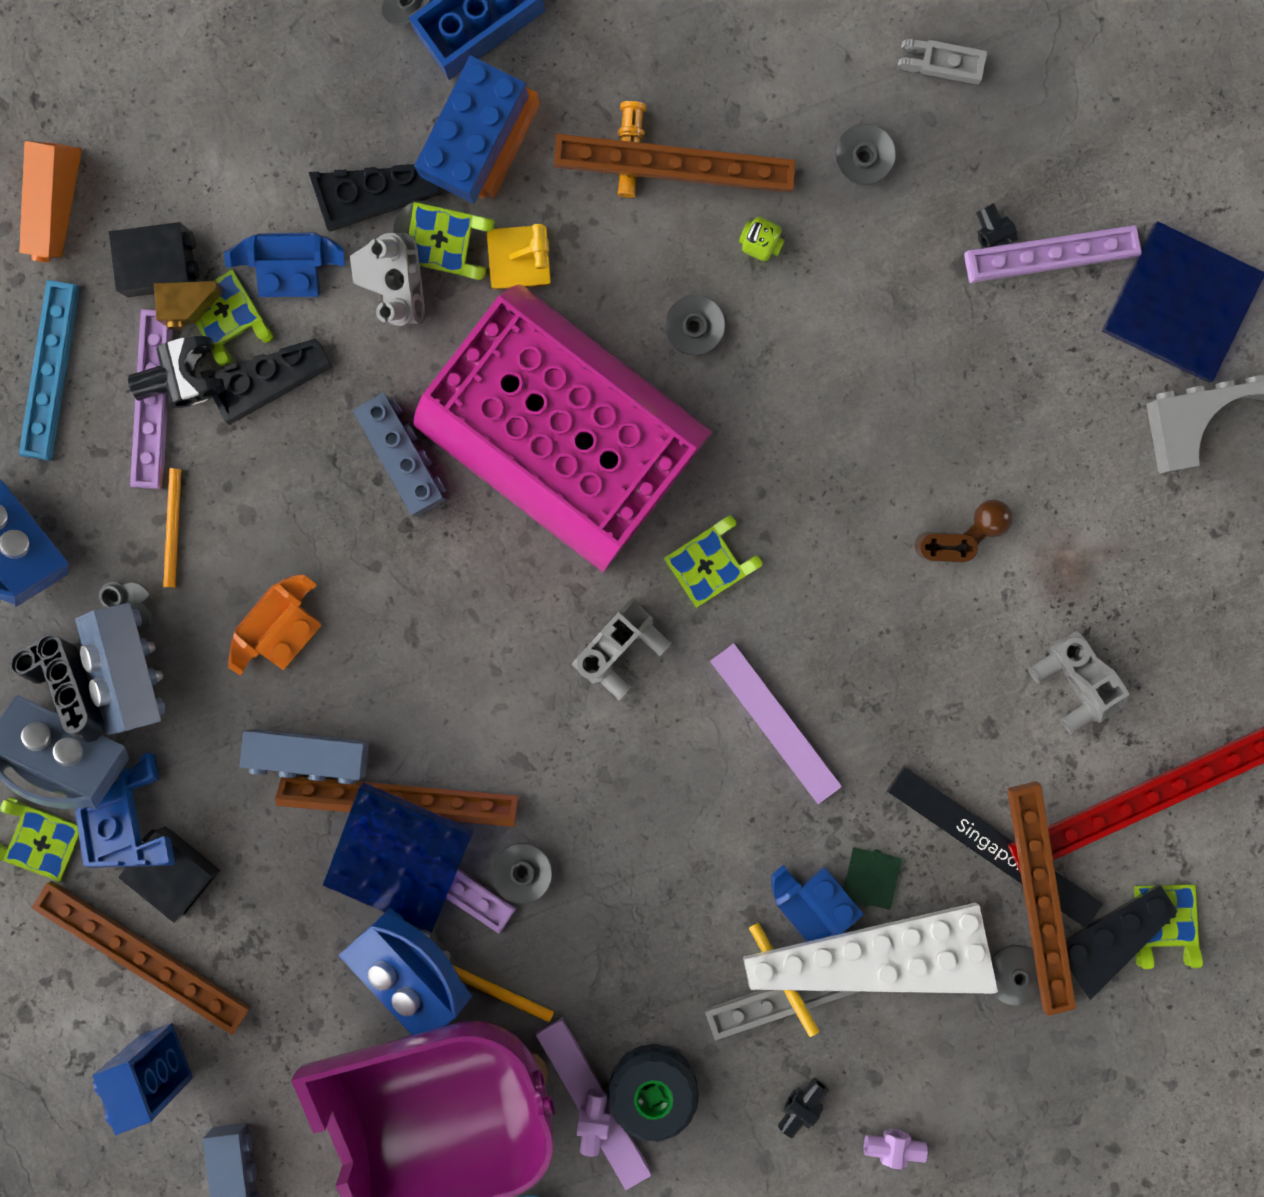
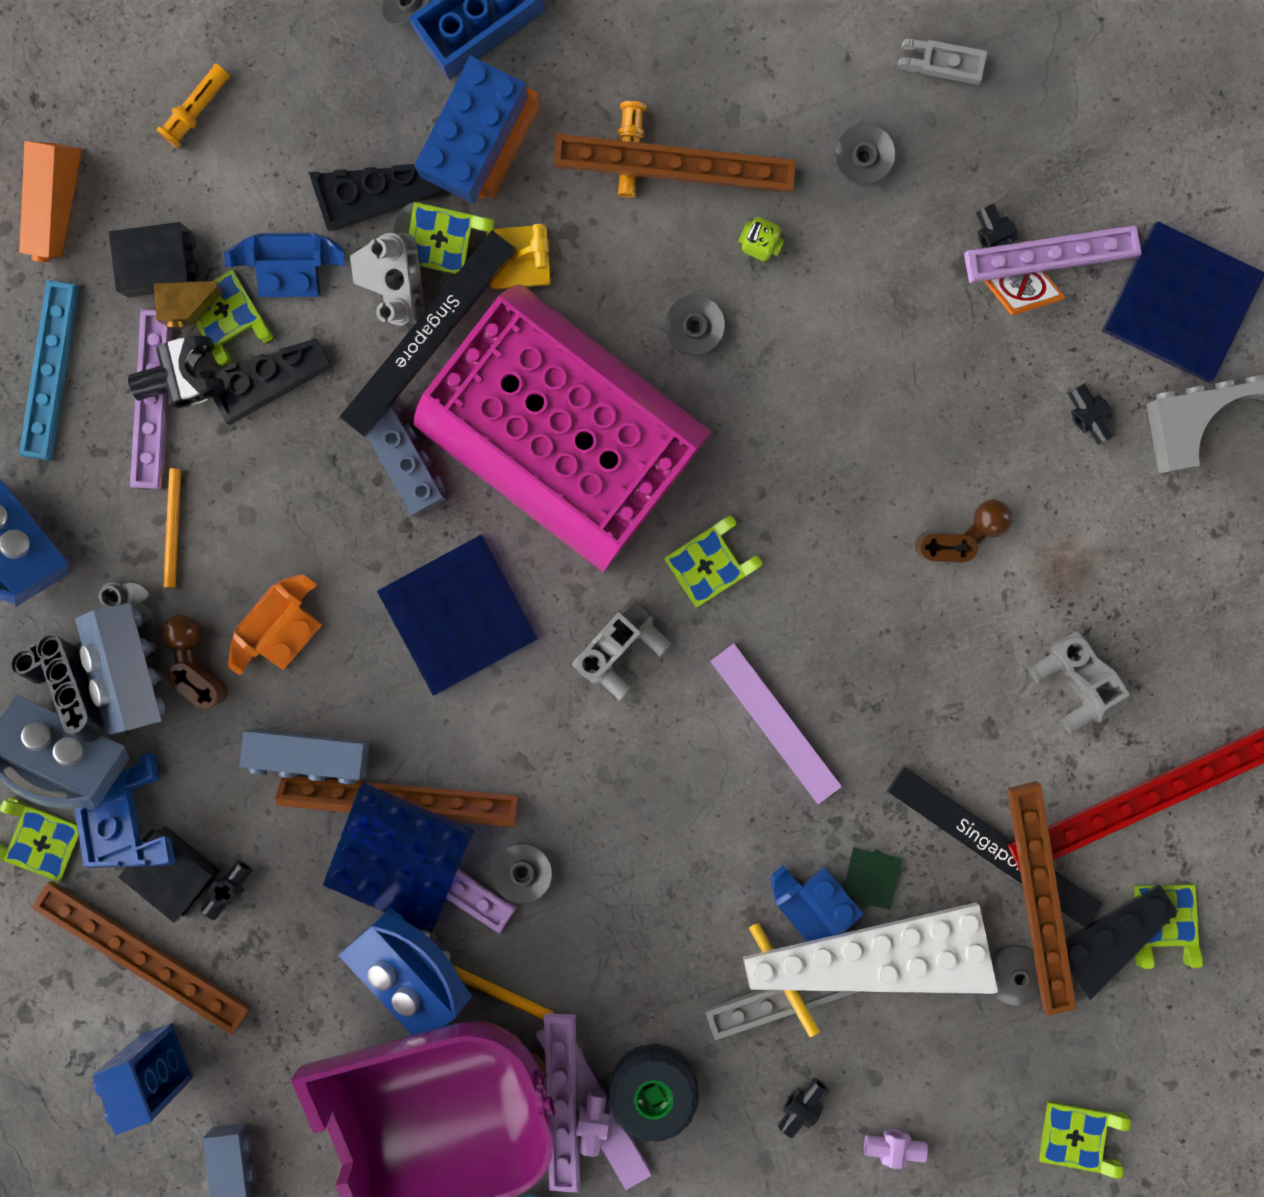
none -> light orange pin [156,63,230,149]
none -> reddish brown beam [161,614,228,709]
none -> black axle [201,860,253,920]
none -> black tile [340,230,516,437]
none -> clear blue plate [377,534,538,696]
none -> lavender tile [544,1013,581,1193]
none -> piece [984,272,1065,316]
none -> lime flag [1039,1101,1131,1179]
none -> black axle [1067,383,1116,445]

